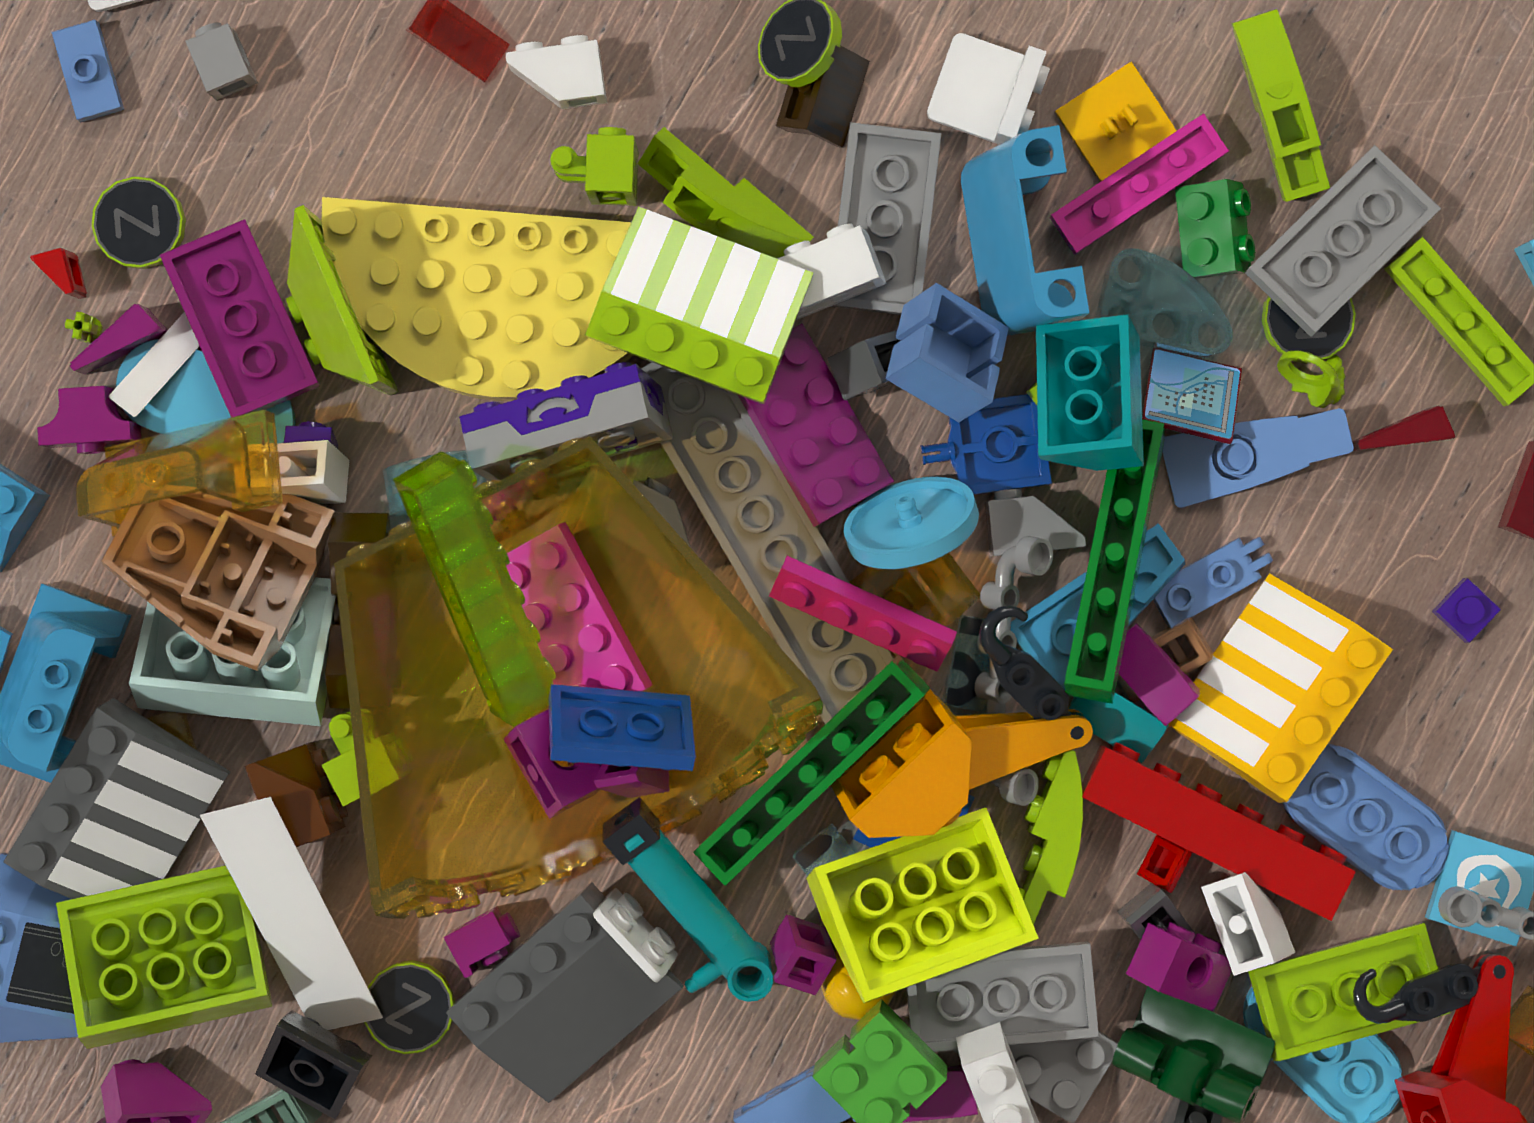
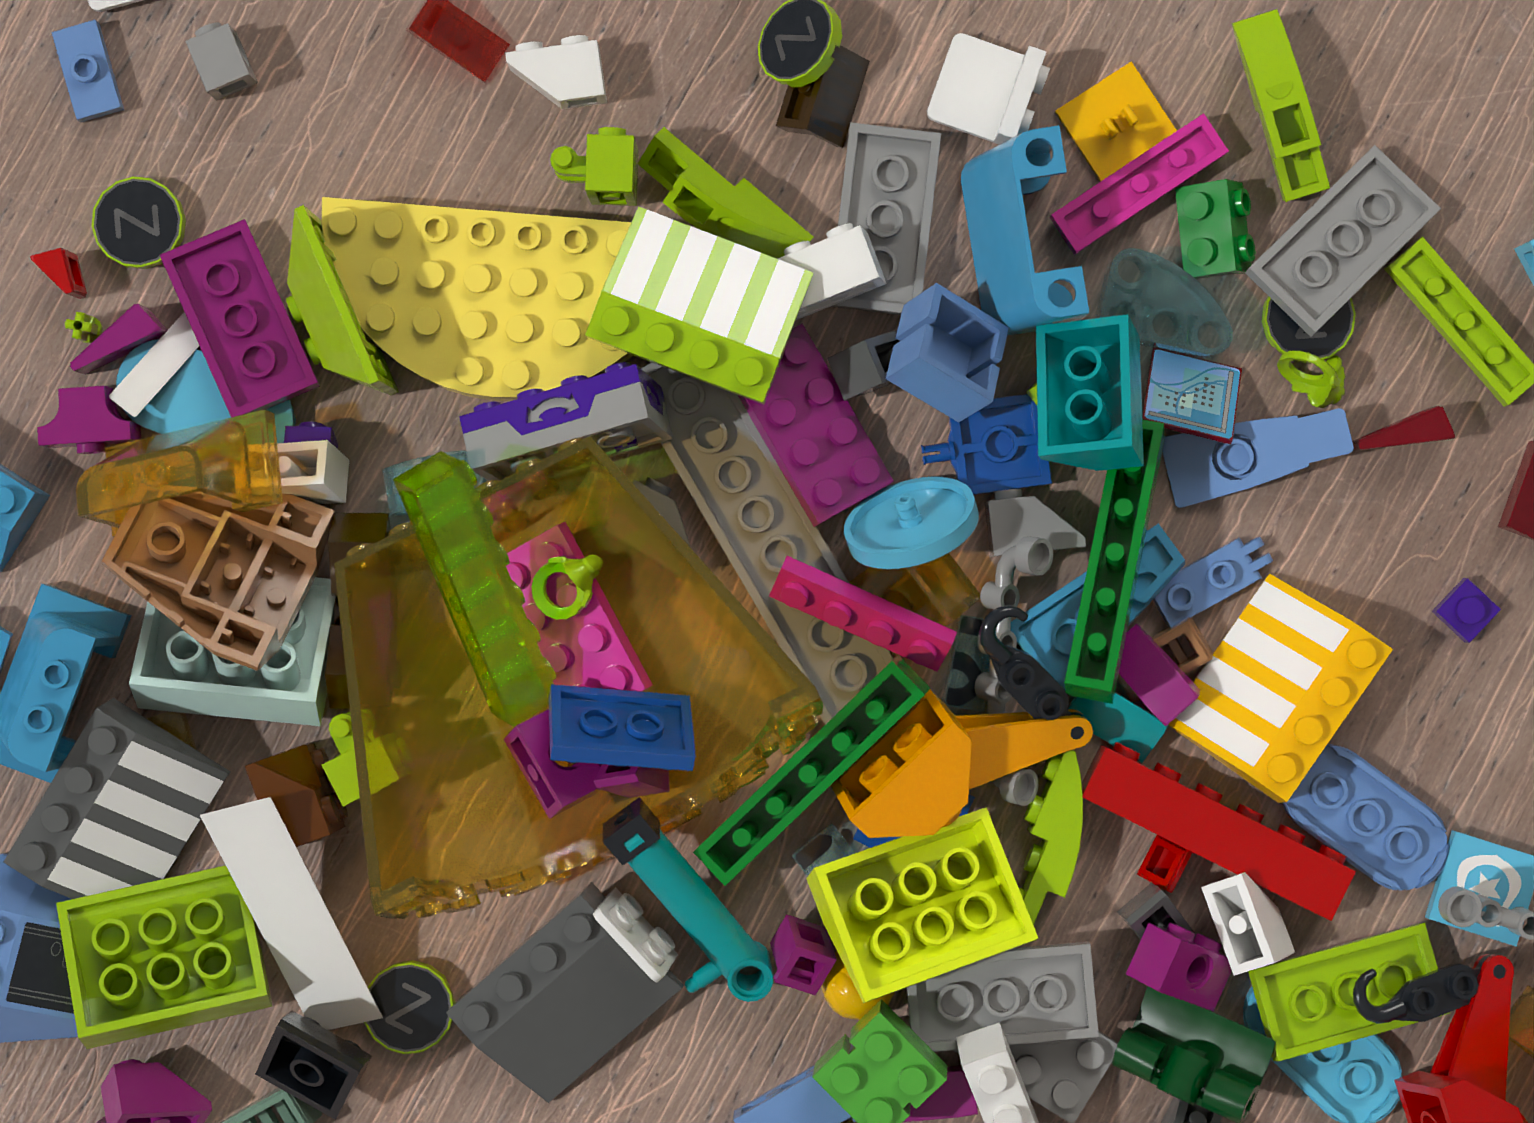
magenta brick [443,906,520,978] -> none
none -> lime piece [531,555,603,620]

